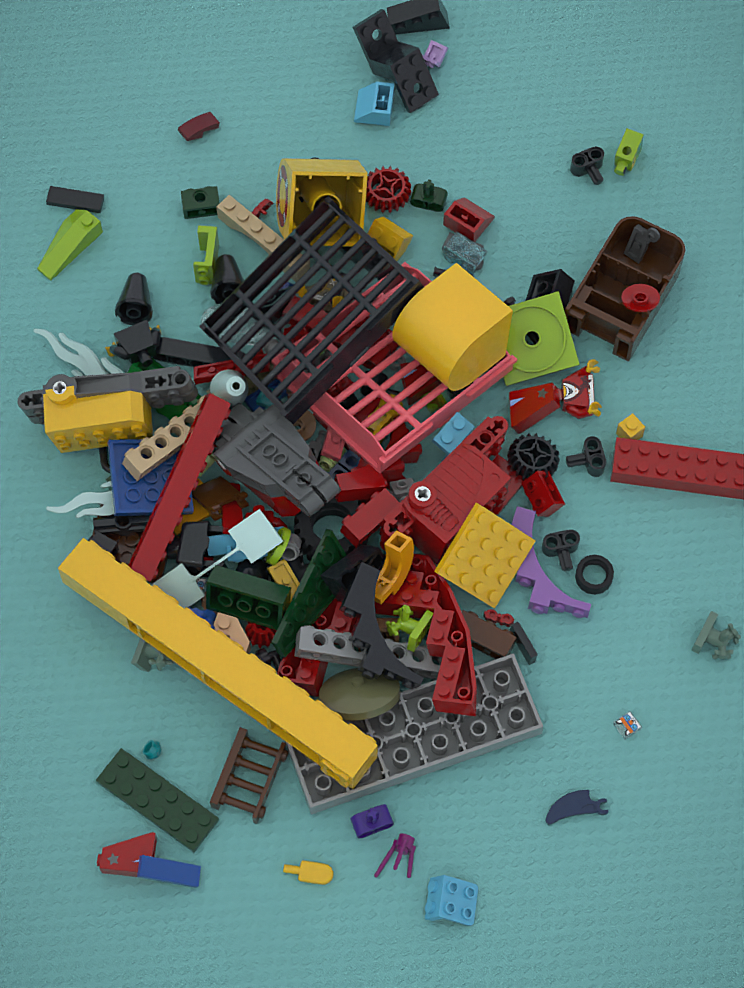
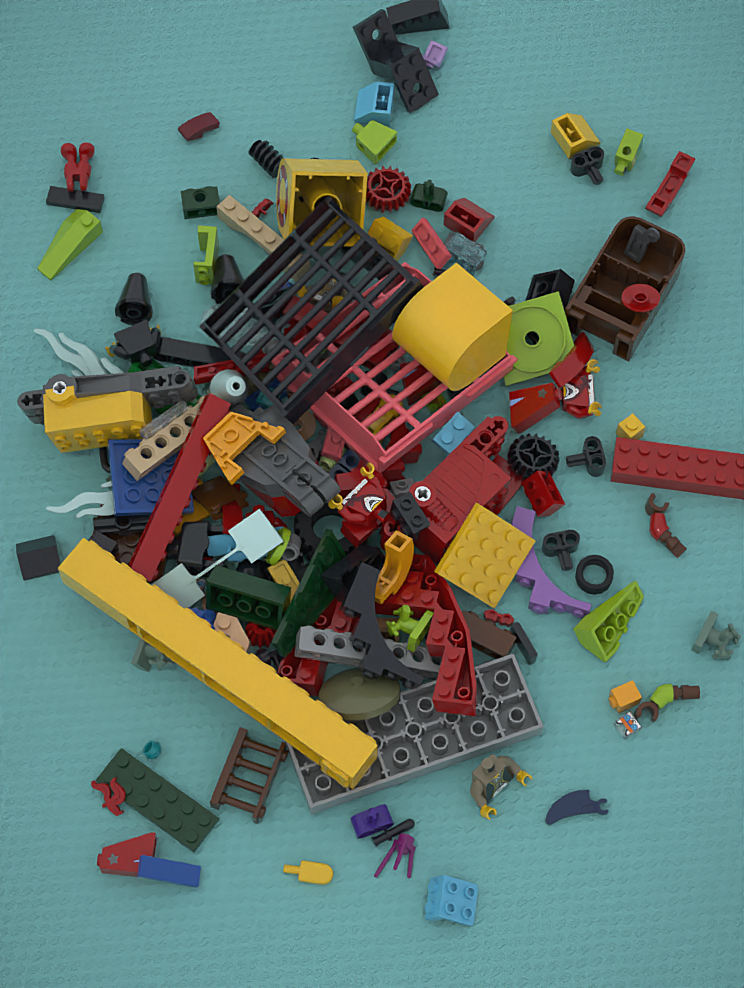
none -> black slope [16,535,61,581]
none -> red piece [60,142,95,192]
none -> red piece [91,777,126,816]
none -> clear axle [139,401,189,439]
none -> light orange wing [203,412,286,485]
none -> black piece [248,140,283,178]
none -> torso [328,463,391,526]
none -> lime torso [352,120,397,165]
none -> black piece [371,819,415,847]
none -> black bracket [390,492,430,541]
none -> coral tile [411,217,452,269]
none -> dark tan torso [470,754,532,820]
none -> red slope [549,332,594,388]
none -> yellow slope [551,113,601,159]
none -> lime wedge [573,581,644,662]
none -> light orange brick [608,680,642,713]
none -> reddish brown piece [634,683,700,723]
none -> red slope [645,151,695,217]
none -> reddish brown piece [645,493,687,558]

